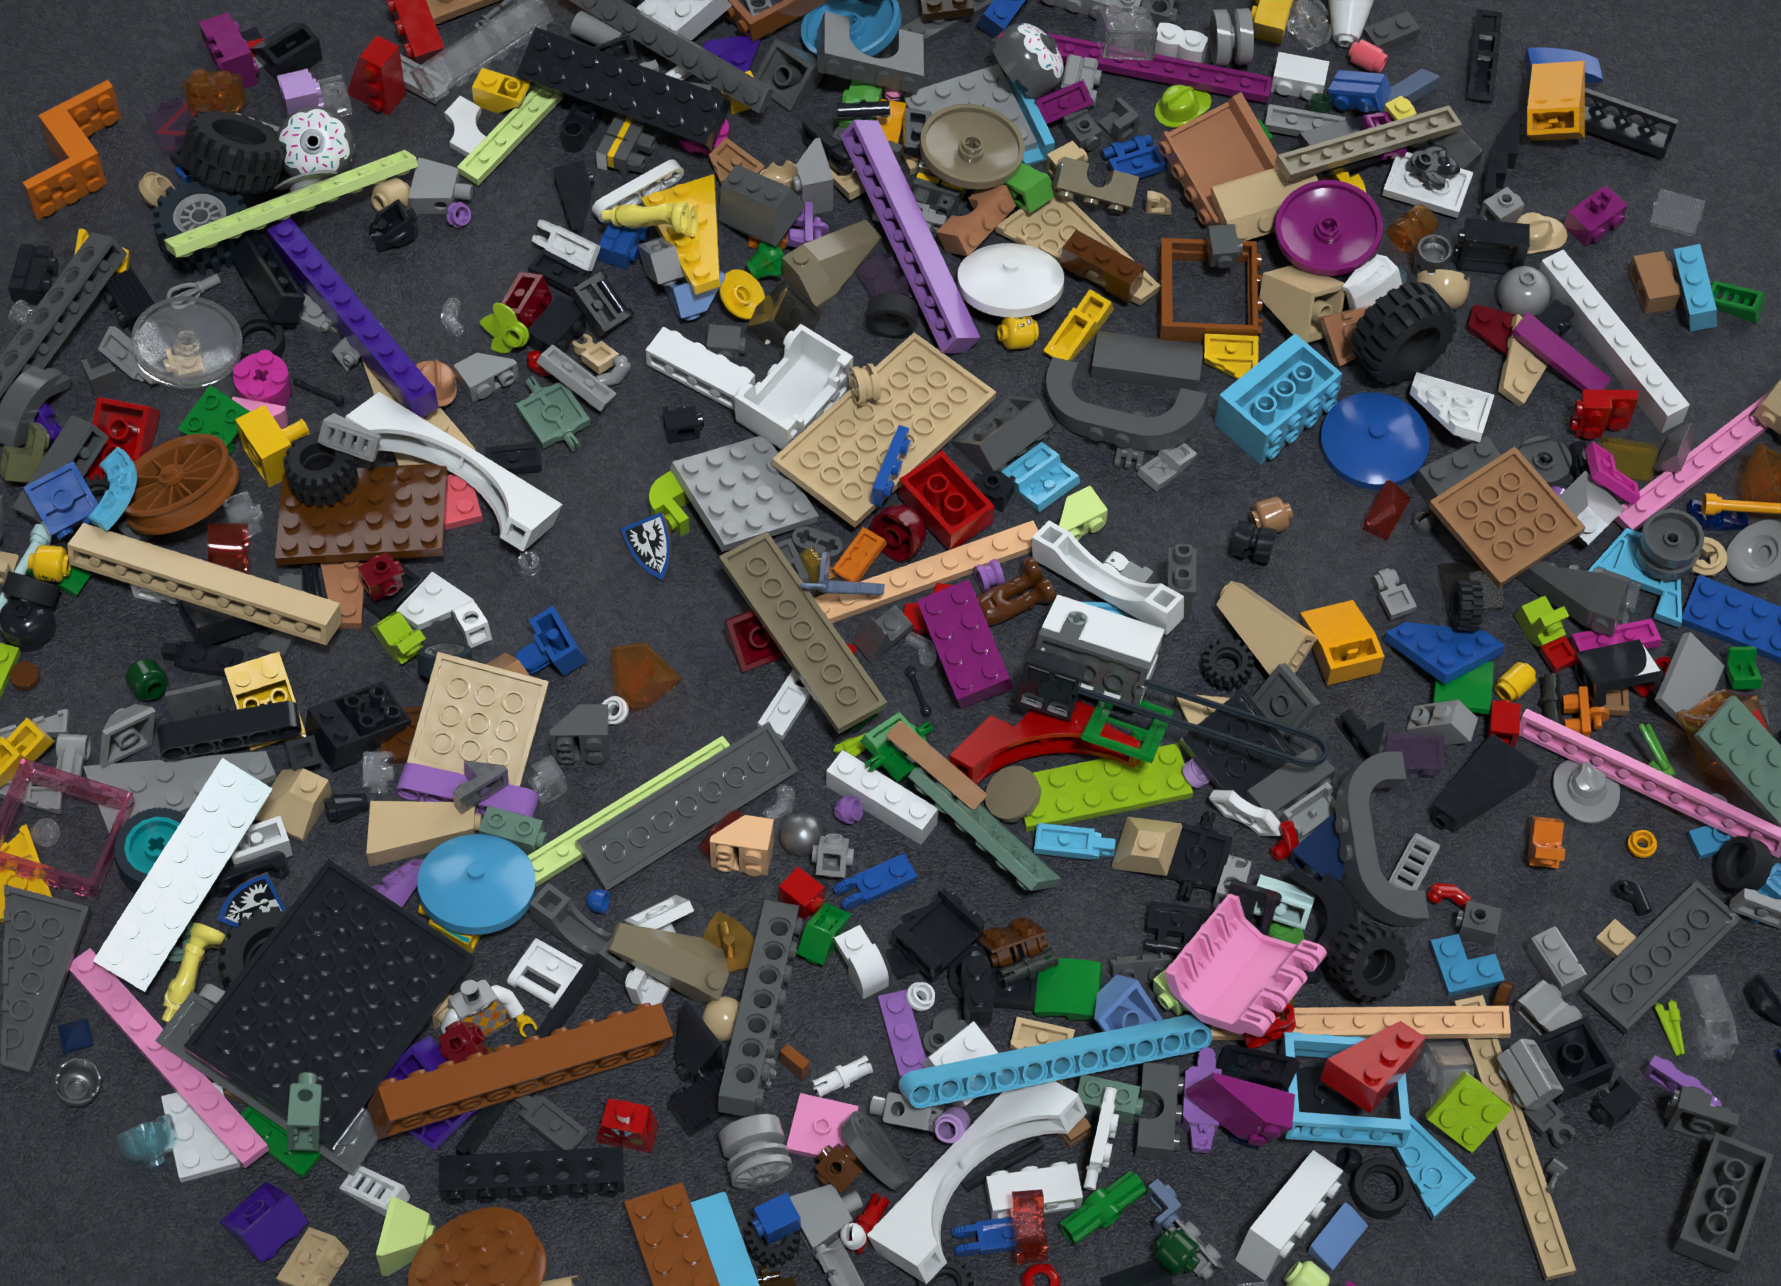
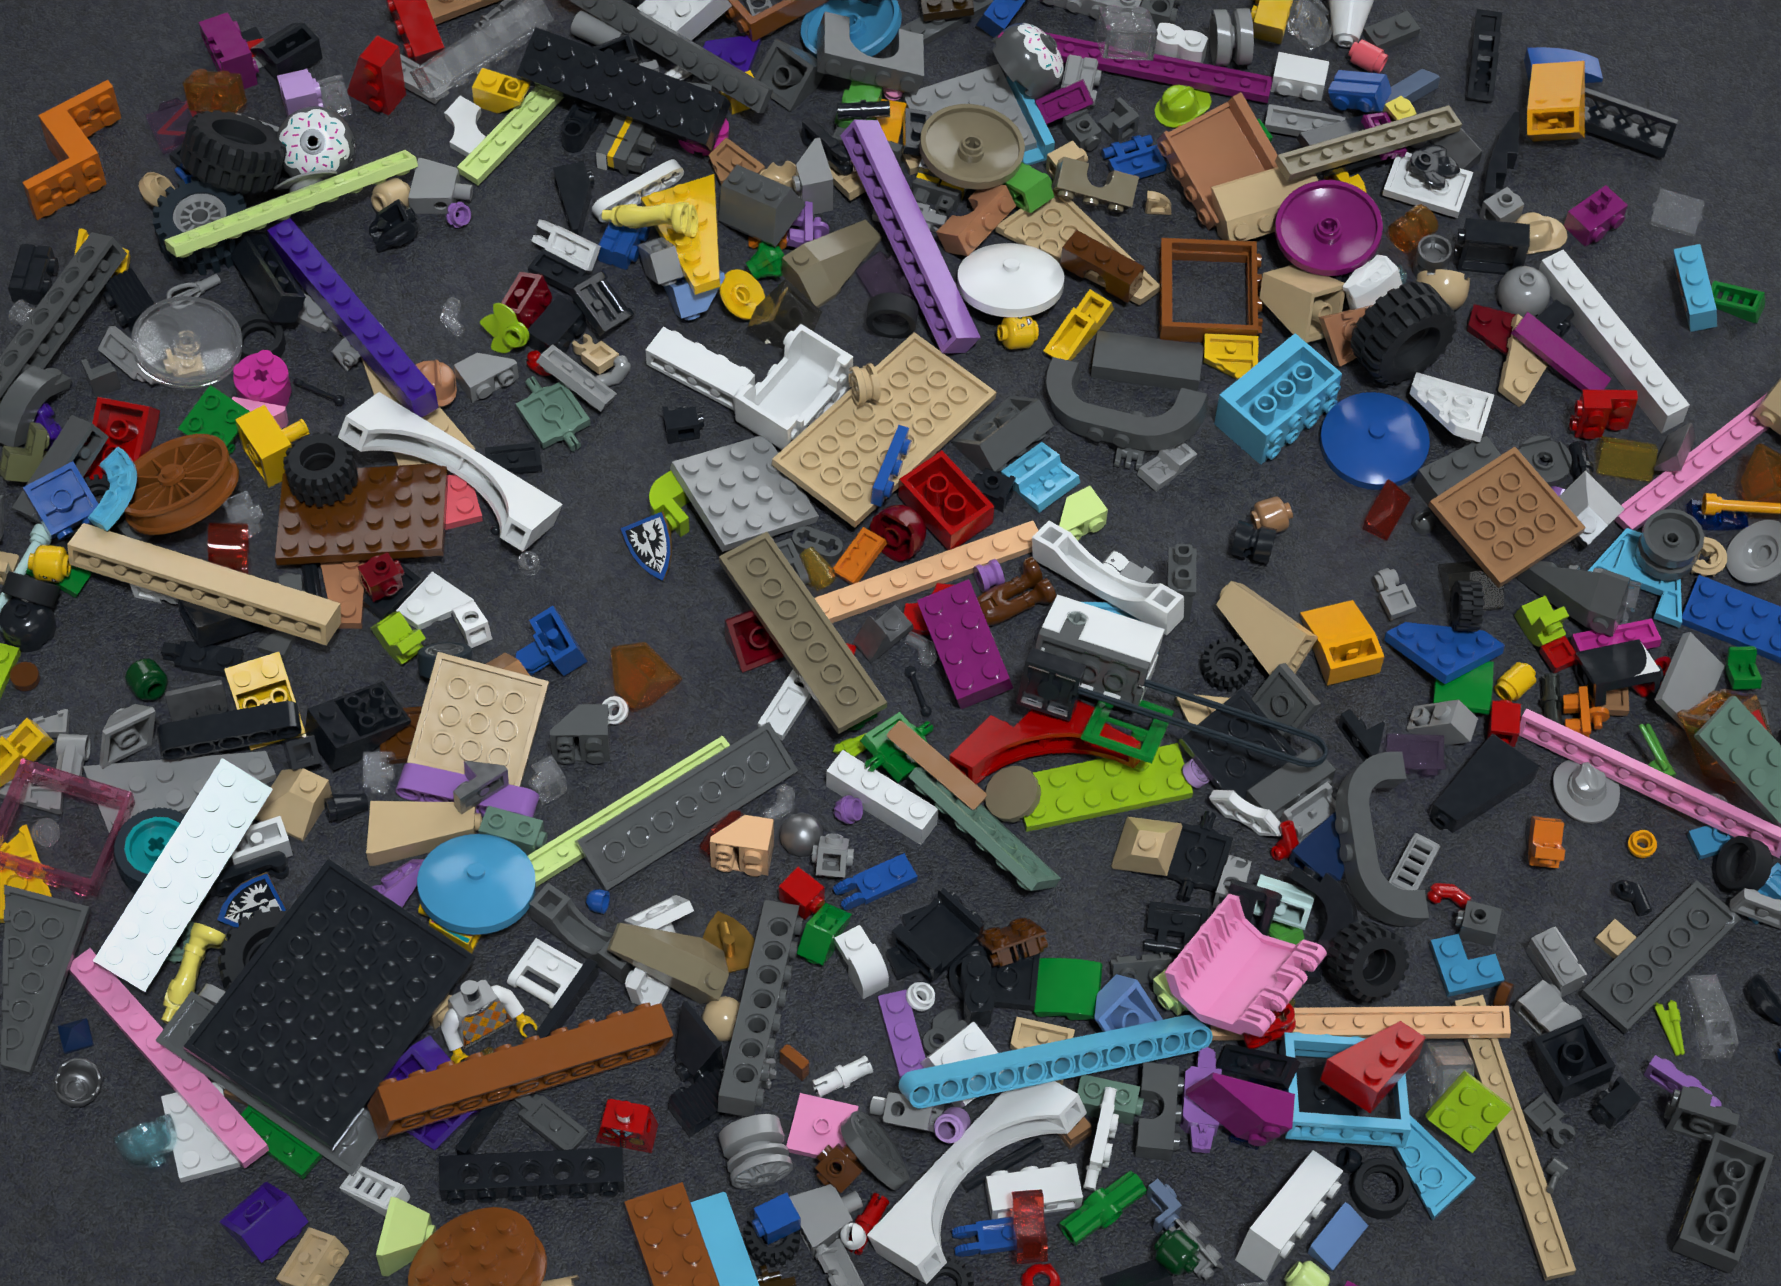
sand green torso [287,1072,322,1151] -> none
light grey slope [318,413,381,462] -> none
dark red brick [438,1020,489,1064] -> none
dark grey brick [706,324,746,364] -> none
sand blue piece [800,552,885,595] -> none
pearl dark grey pin [997,948,1059,987] -> none
medium azure hinge [1034,823,1116,860] -> none
dark grey brick [1206,224,1243,268] -> none
clear green plate [1307,93,1332,114] -> none
light grey brick [1496,1038,1564,1110] -> none
dark pink plate [1585,441,1640,505] -> none
medium nougat brick [1628,251,1681,314] -> none

